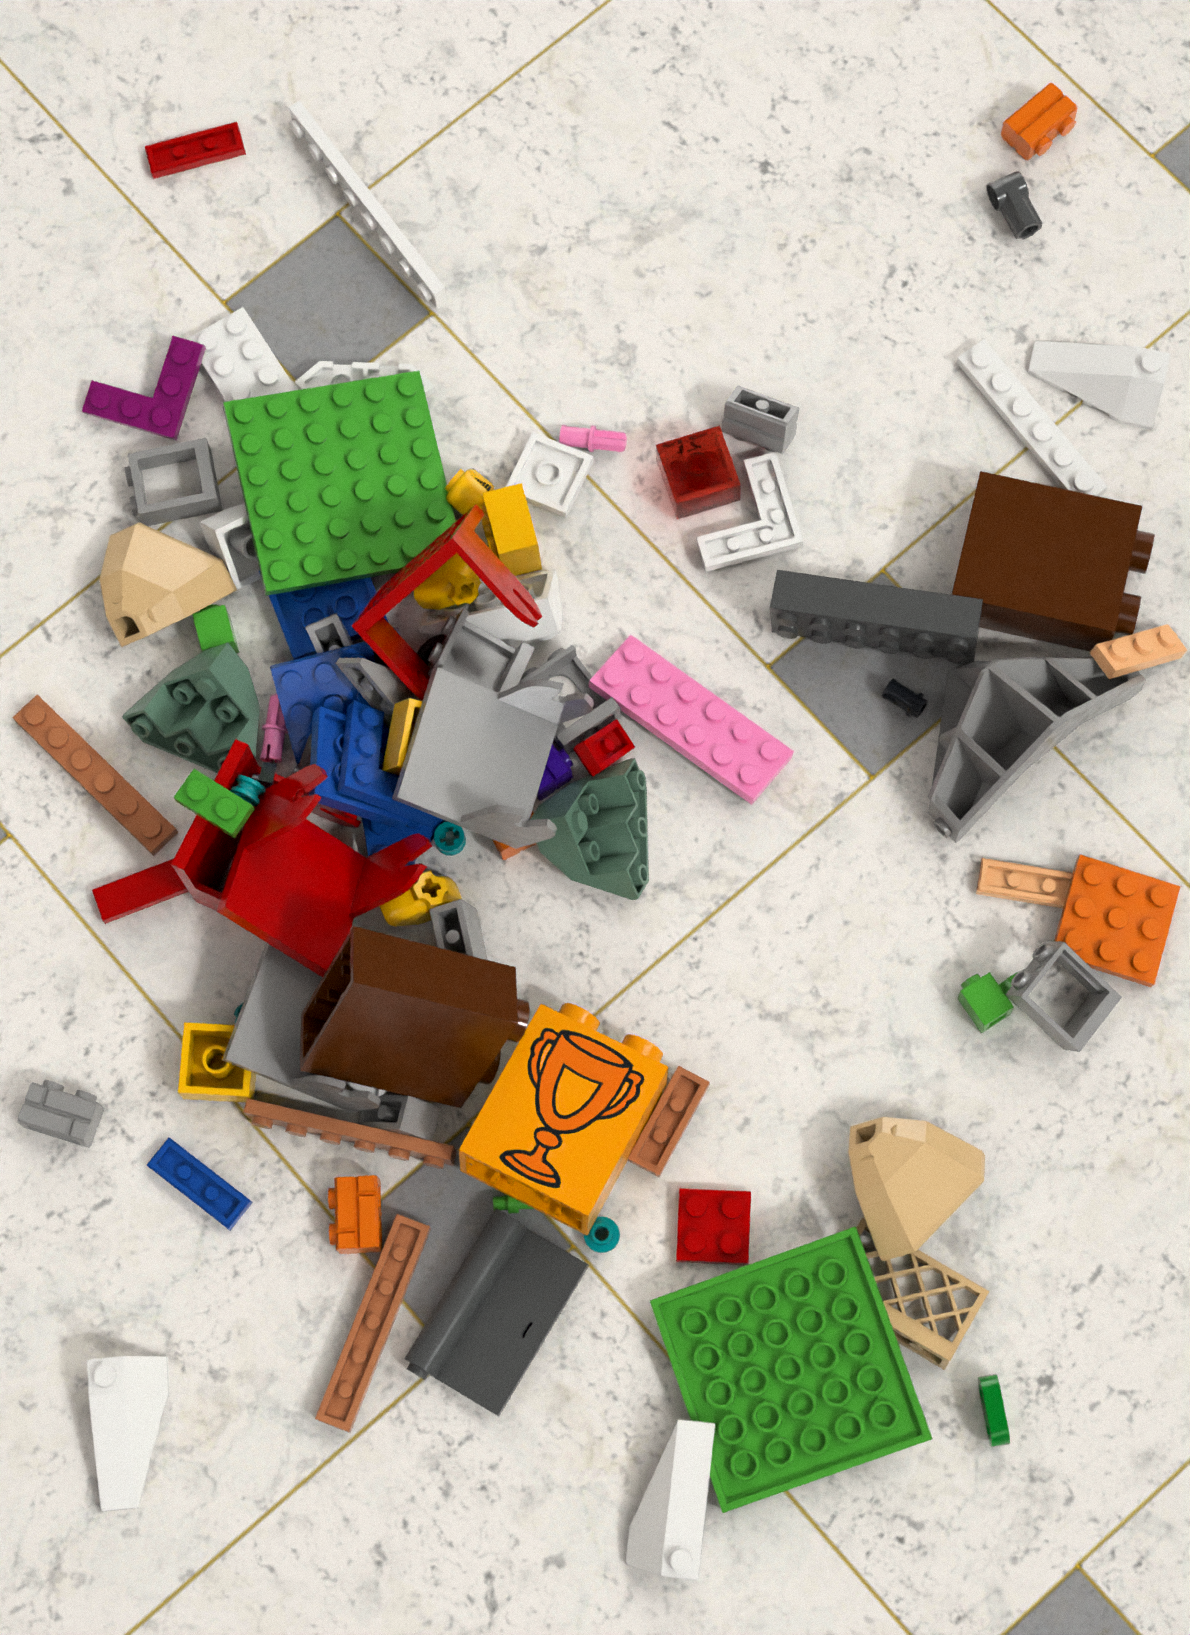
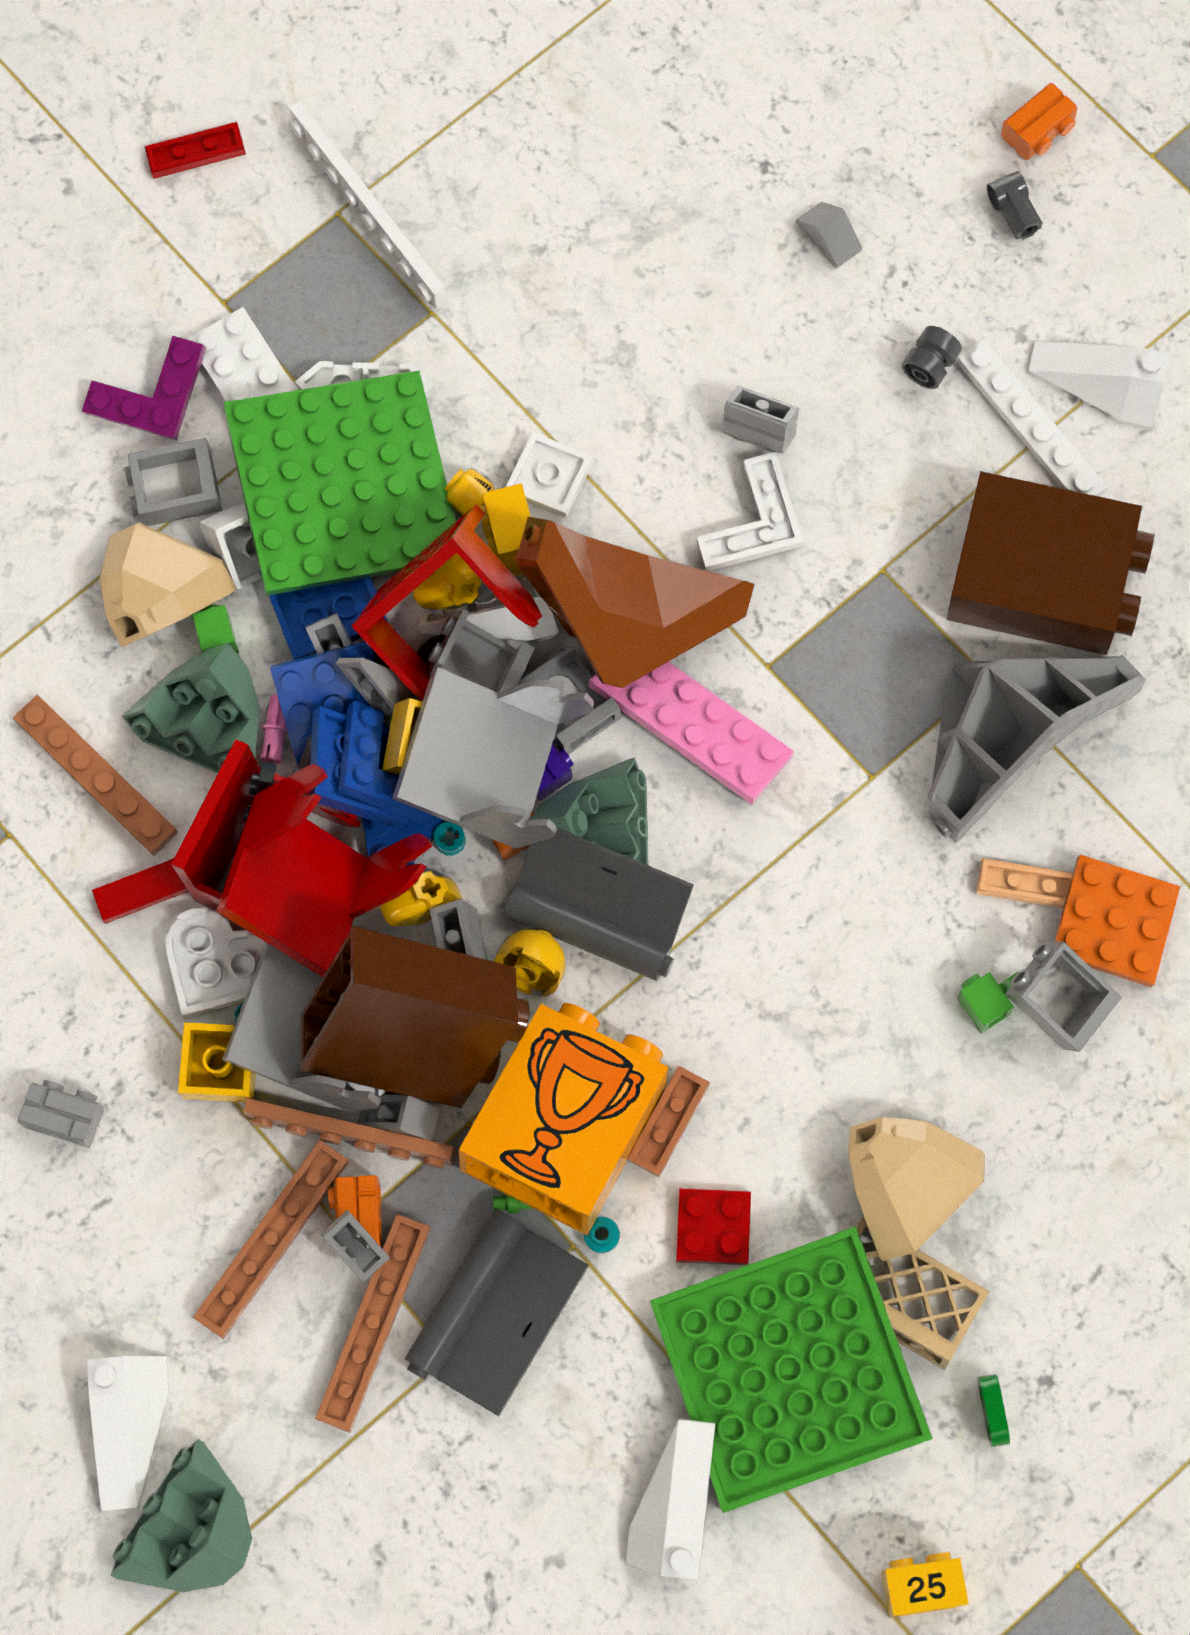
blue tile [147,1137,253,1231] -> none
bright green plate [173,769,255,838] -> none
teal bush [230,775,266,806] -> none
bright pink axle [559,425,627,452] -> none
red slope [573,719,635,776] -> none
clear red brick [656,425,741,520] -> none
dark grey brick [770,570,983,664] -> none
black pin [882,678,928,718] -> none
light nougat plate [1090,624,1187,679] -> none
none -> sand green brick [111,1439,252,1592]
none -> white plate [165,907,266,1019]
none -> nougat plate [192,1139,350,1340]
none -> light grey slope [320,1210,390,1282]
none -> yellow cylinder [493,929,566,996]
none -> dark grey door [503,827,694,981]
none -> dark orange panel [514,516,755,688]
none -> light grey slope [796,202,862,268]
none -> yellow brick [881,1552,969,1618]
none -> dark grey wheel [901,326,962,389]

